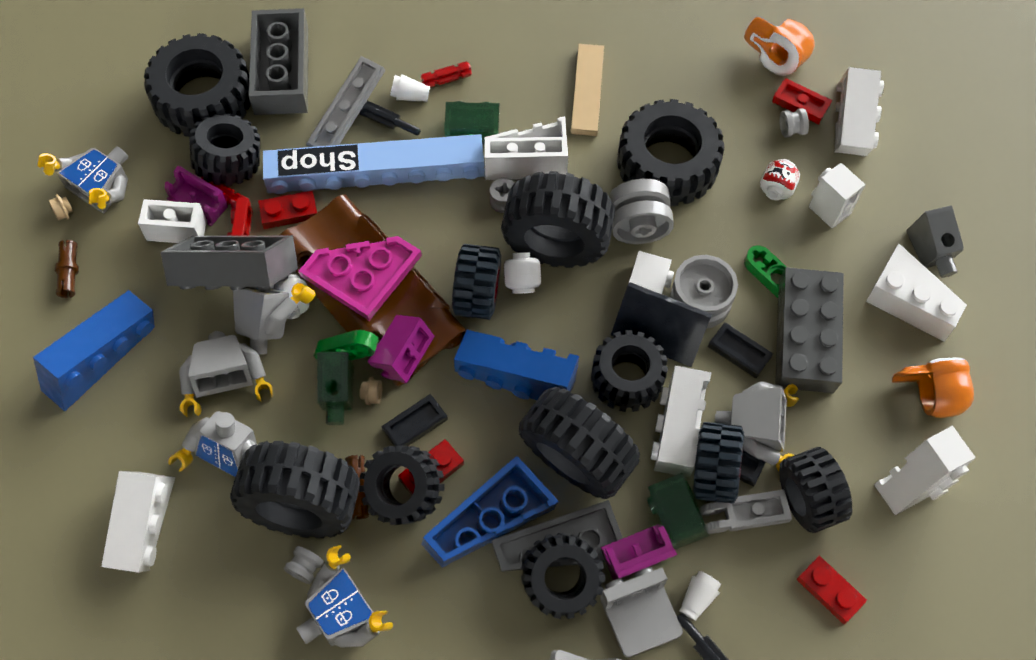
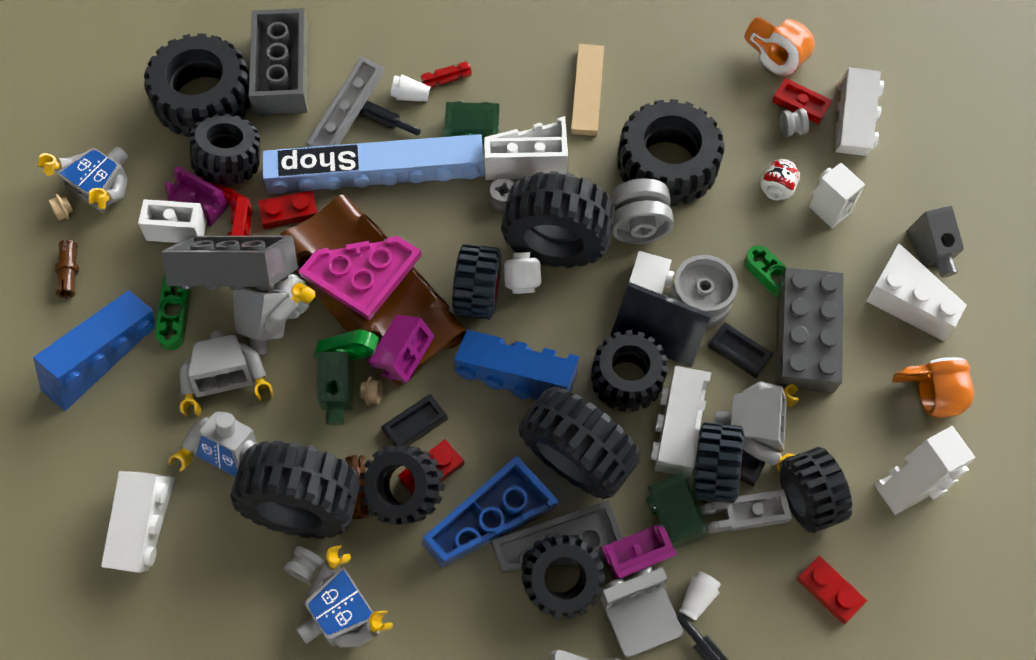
none -> green beam [155,275,191,350]

